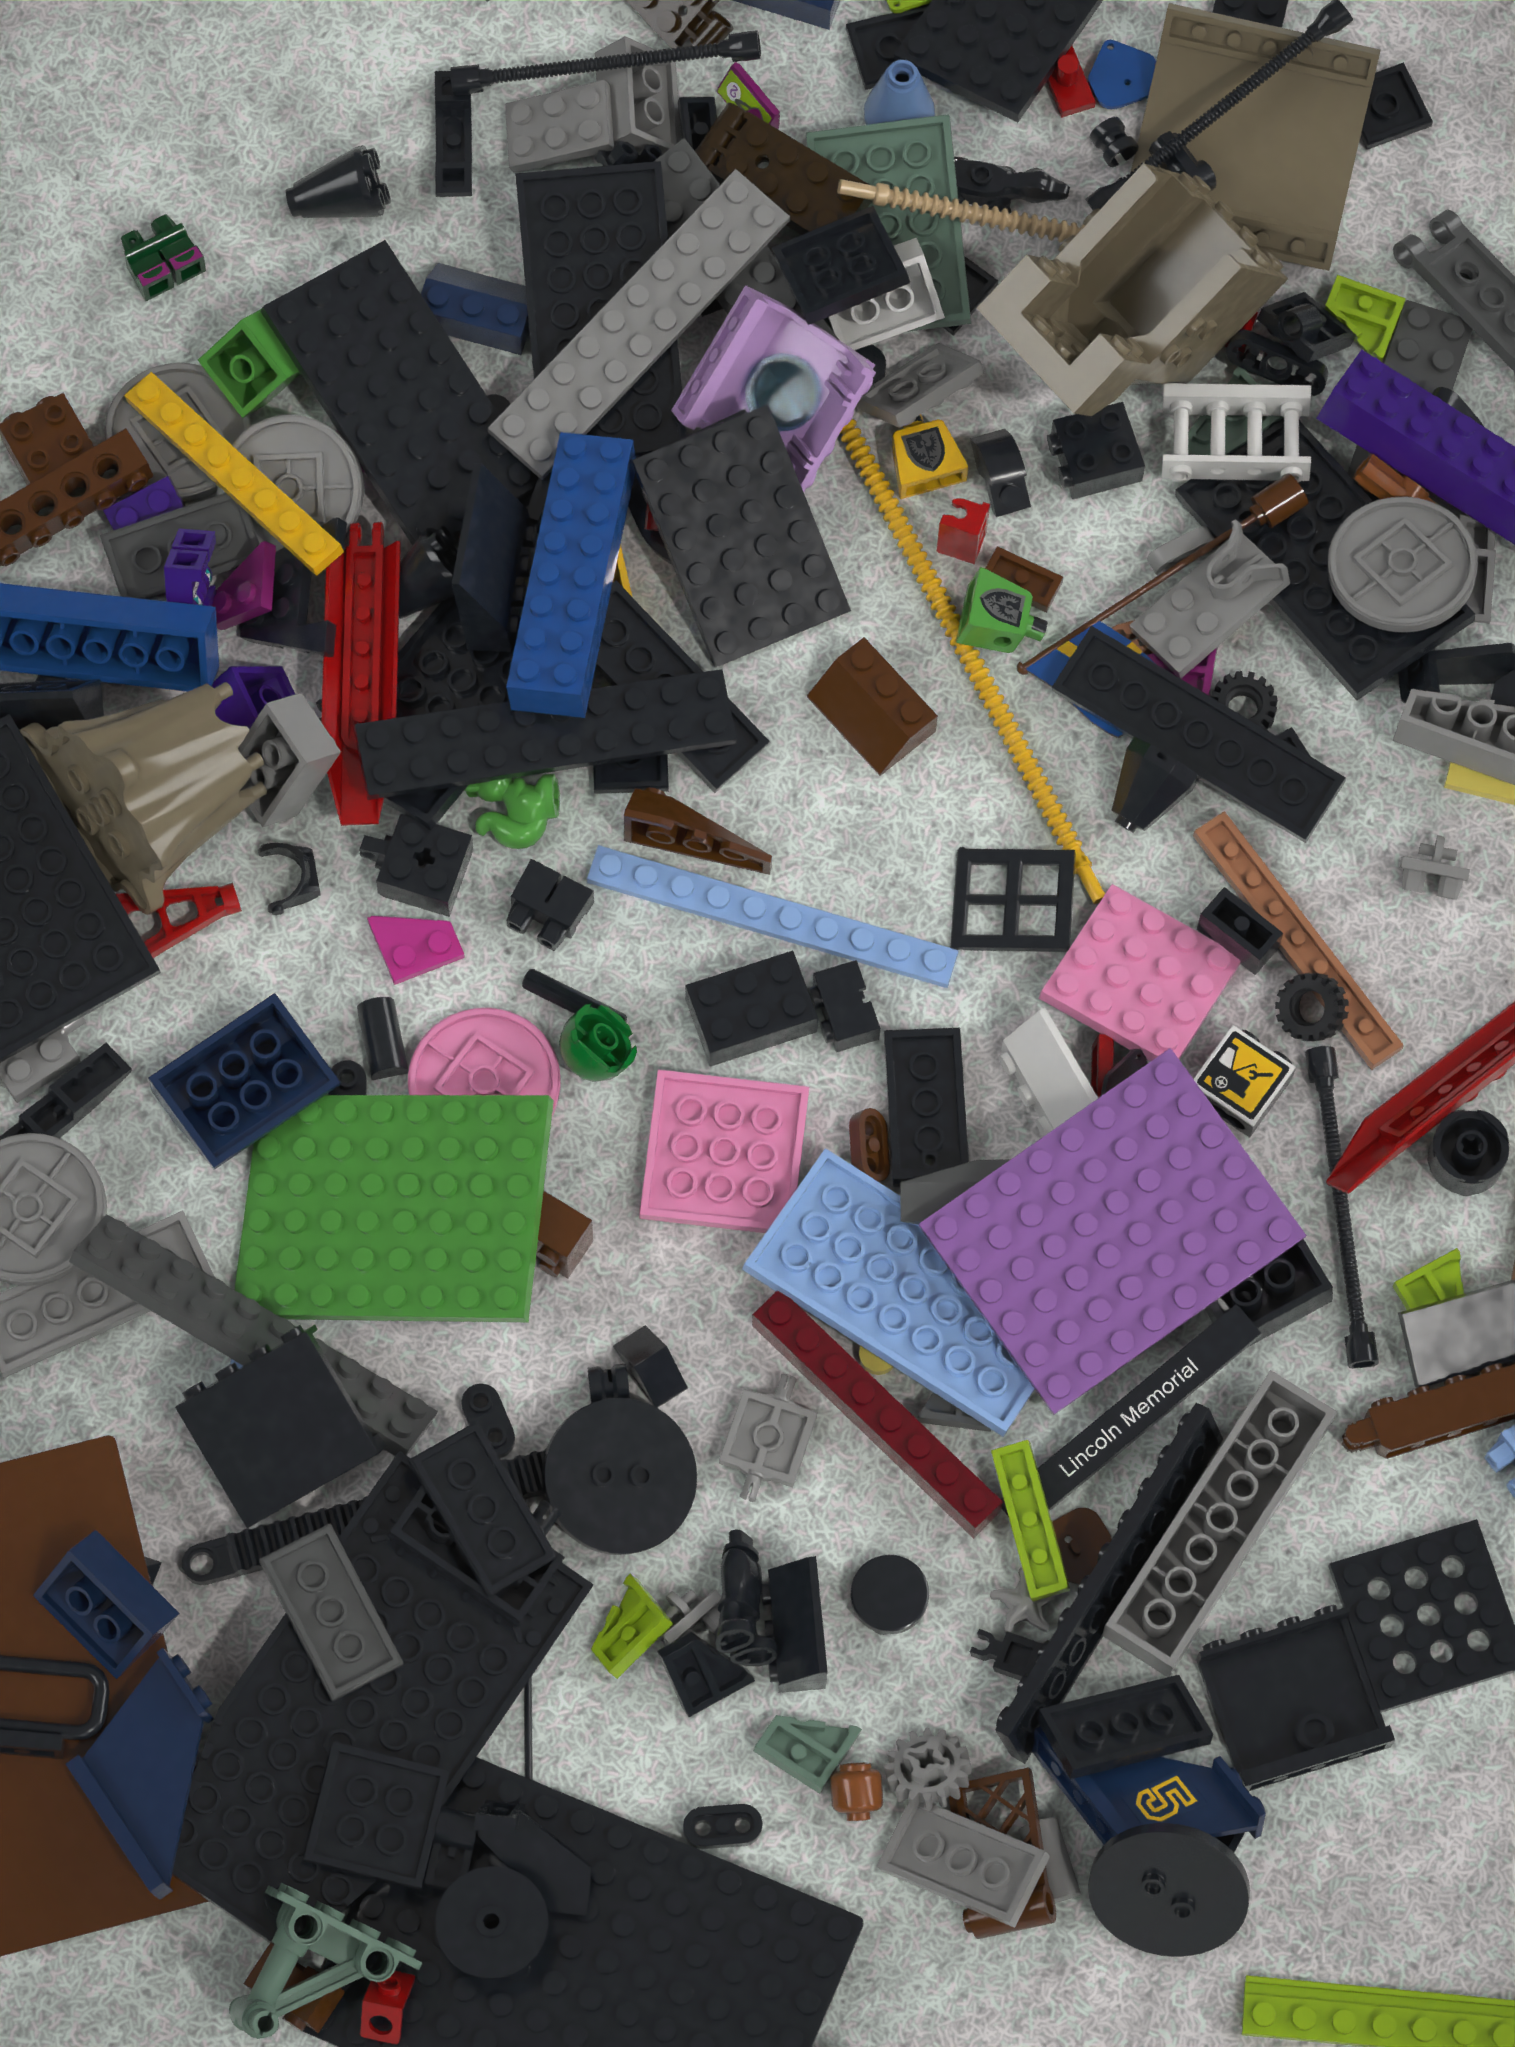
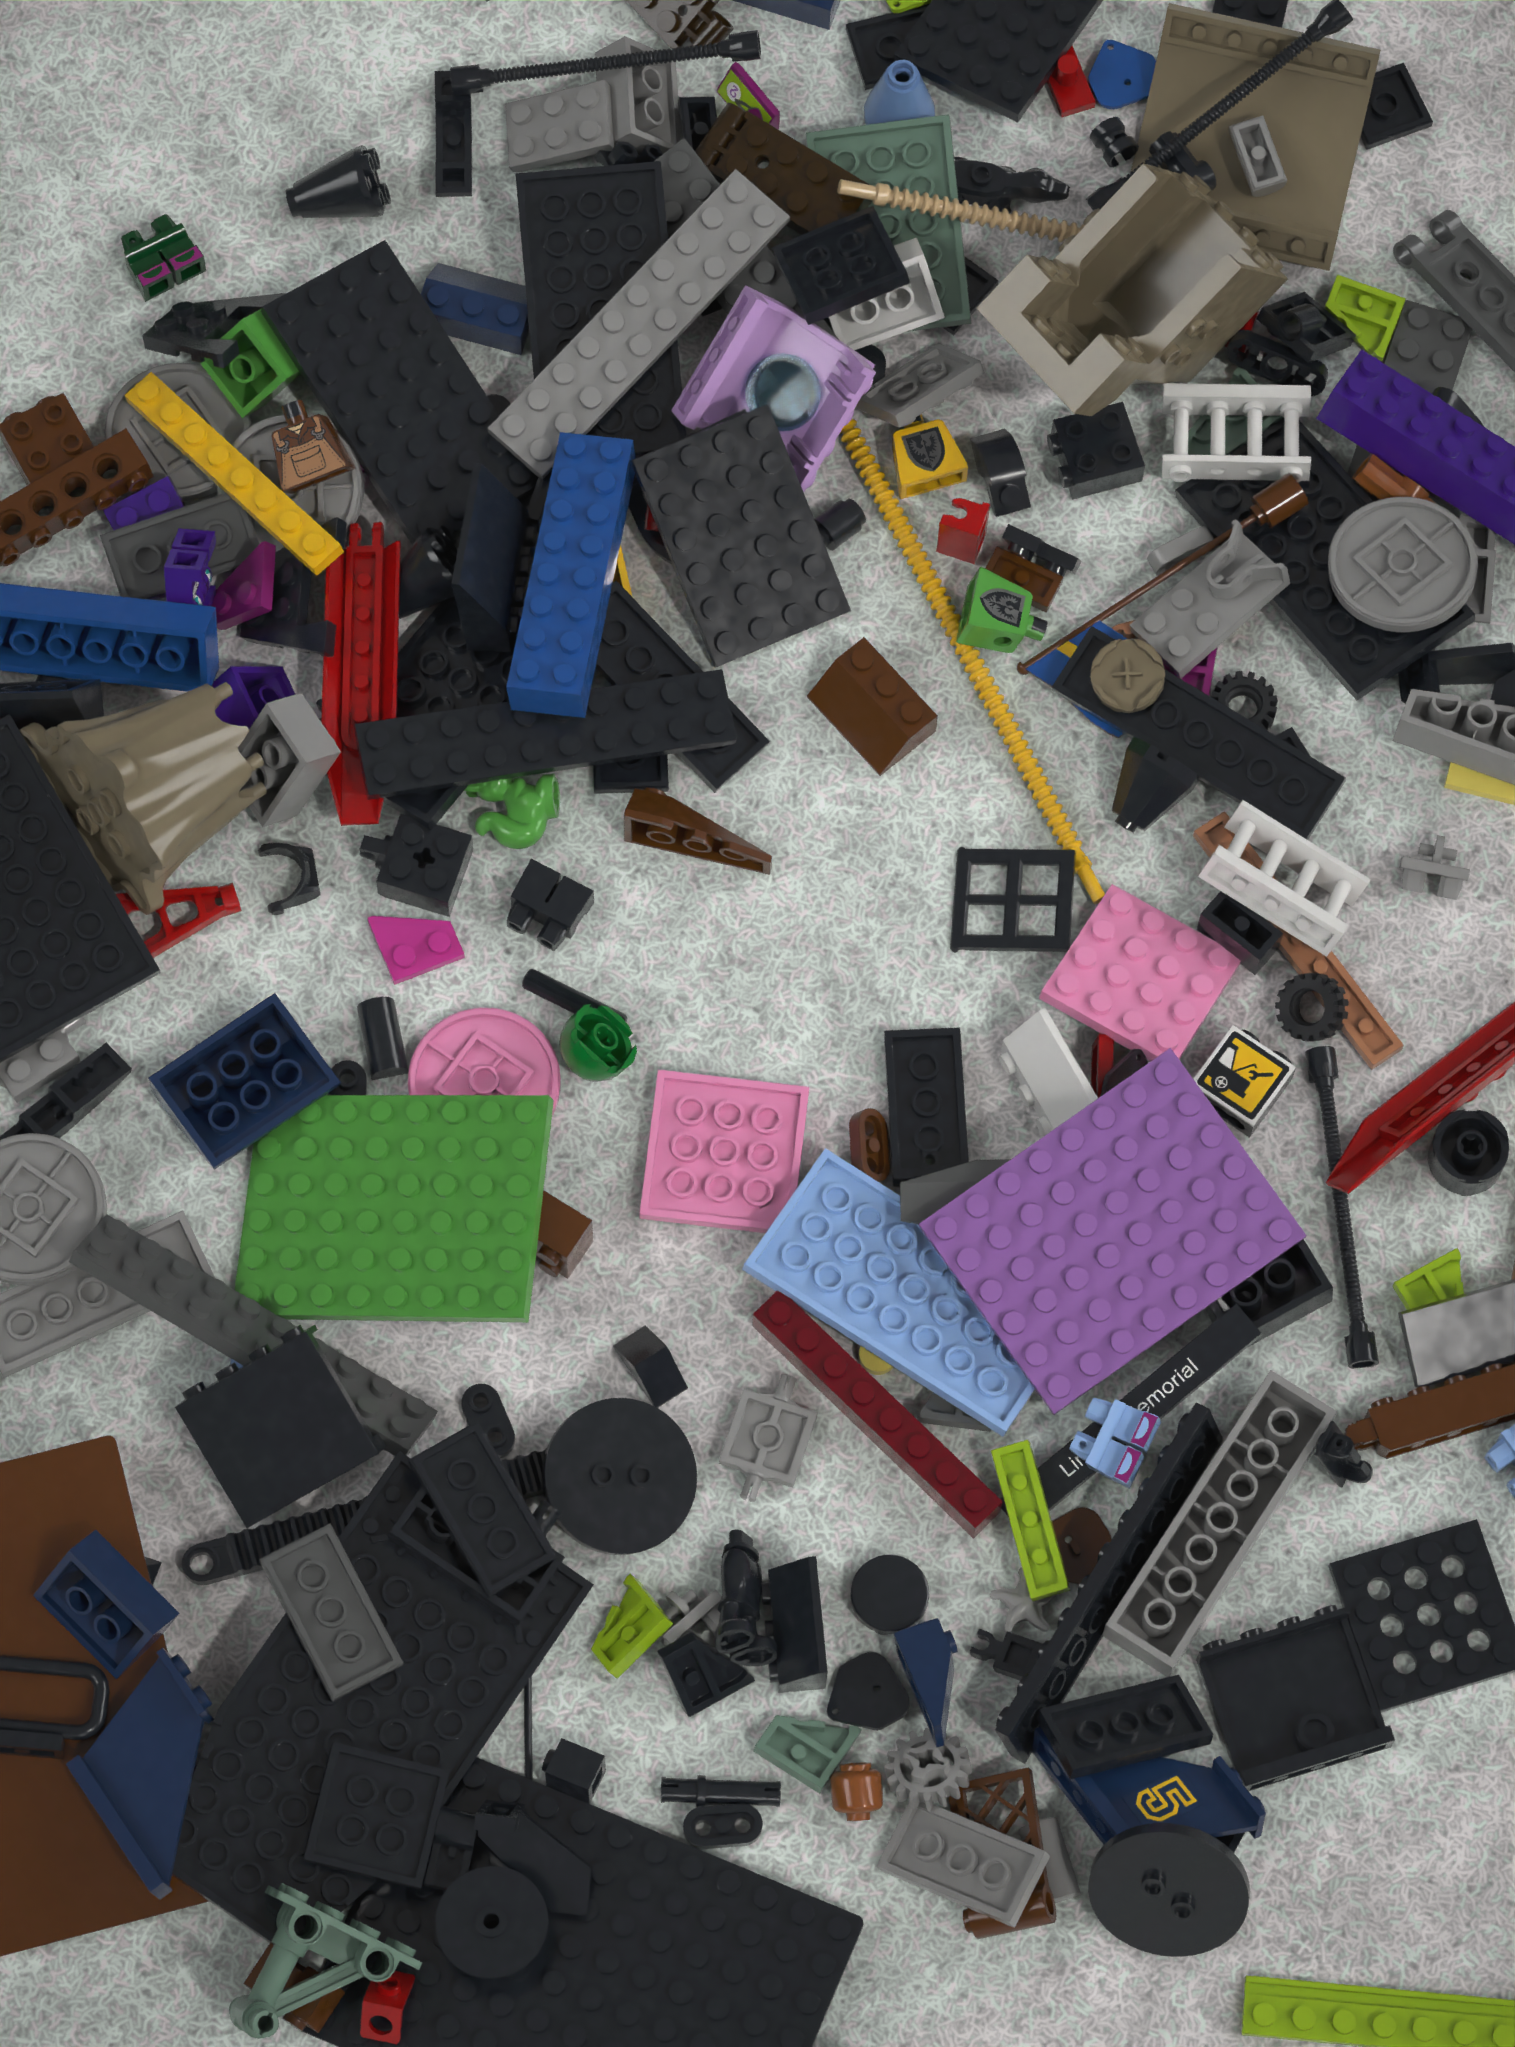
light blue plate [587,845,959,988] -> none
black wheel [587,1363,630,1403] -> none
black brick [685,950,818,1067] -> none
black brick [808,960,881,1053] -> none
none -> black wing [142,293,286,368]
none -> torso [272,400,356,494]
none -> black brick [542,1738,606,1804]
none -> black pin [661,1775,781,1807]
none -> black brick [815,498,866,551]
none -> black piece [827,1652,910,1731]
none -> dark blue slope [894,1618,958,1748]
none -> black plate [1002,524,1081,577]
none -> light blue hips [1069,1398,1161,1489]
none -> dark tan tile [1090,638,1165,713]
none -> white fence [1198,800,1371,957]
none -> light grey brick [1228,115,1287,197]
none -> black hinge [1314,1421,1373,1488]

